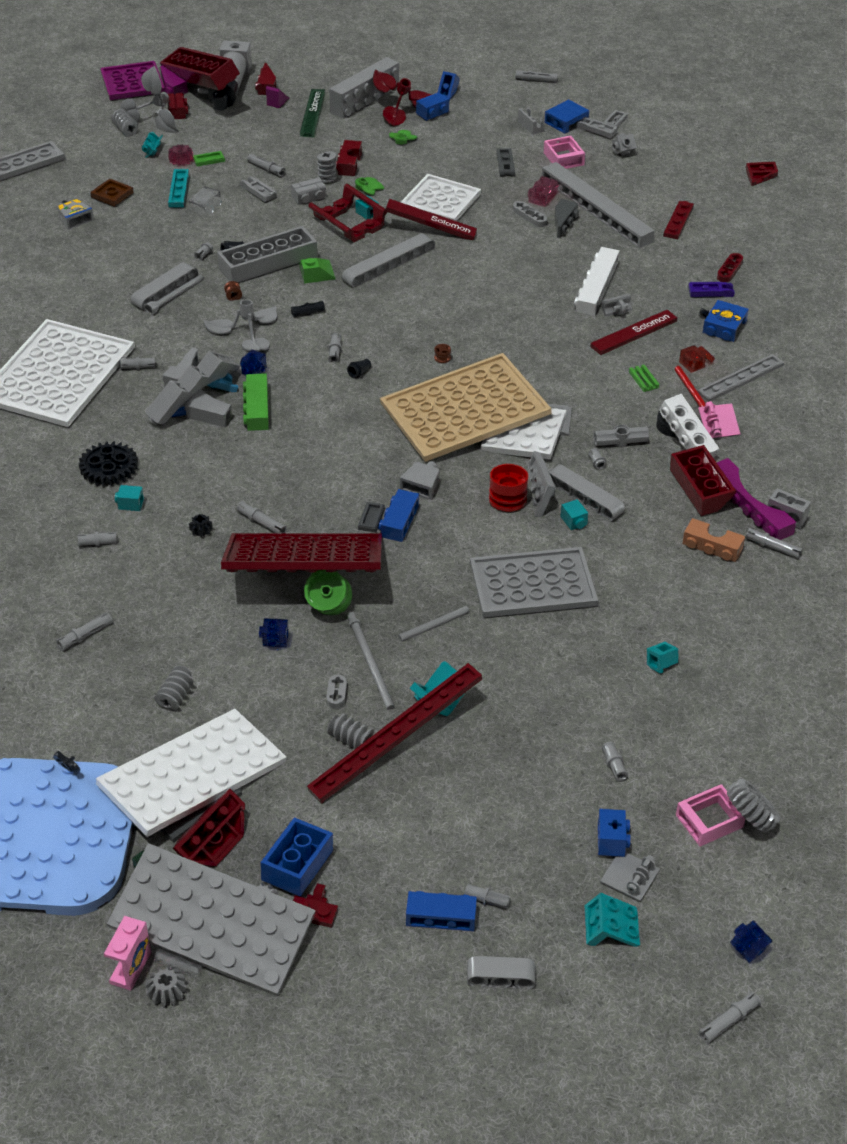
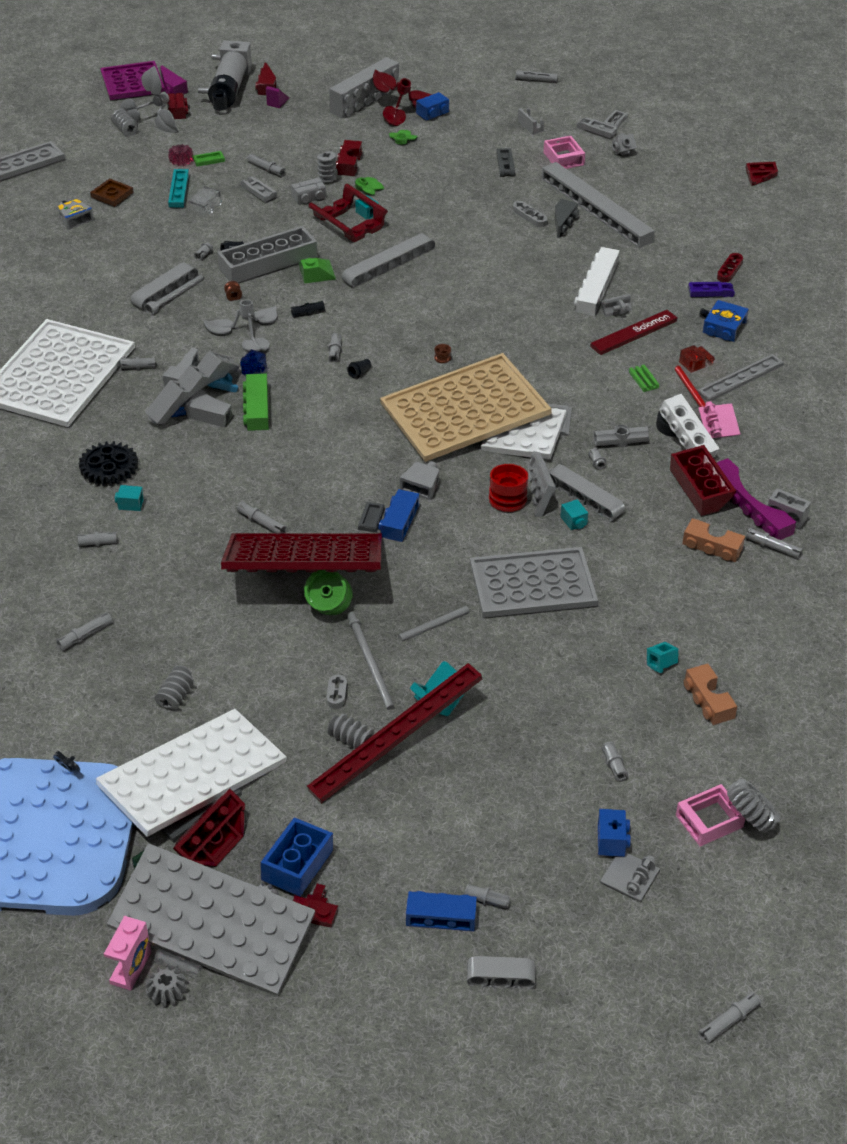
teal hinge [142,132,163,158] -> none
dark red brick [160,47,240,90] -> none
black gear [189,514,213,537] -> none
clear blue brick [259,618,289,648] -> none
clear green tile [300,89,325,137] -> none
dark red tile [385,198,477,240] -> none
white plate [401,174,481,221] -> none
blue slope [437,71,460,101] -> none
clear pink brick [527,176,558,207] -> none
blue panel [544,100,589,134] -> none
teal bracket [584,893,640,947] -> none
dark red plate [663,201,694,240] -> none
clear blue brick [730,920,773,963] -> none
none -> nougat arch [684,663,737,725]

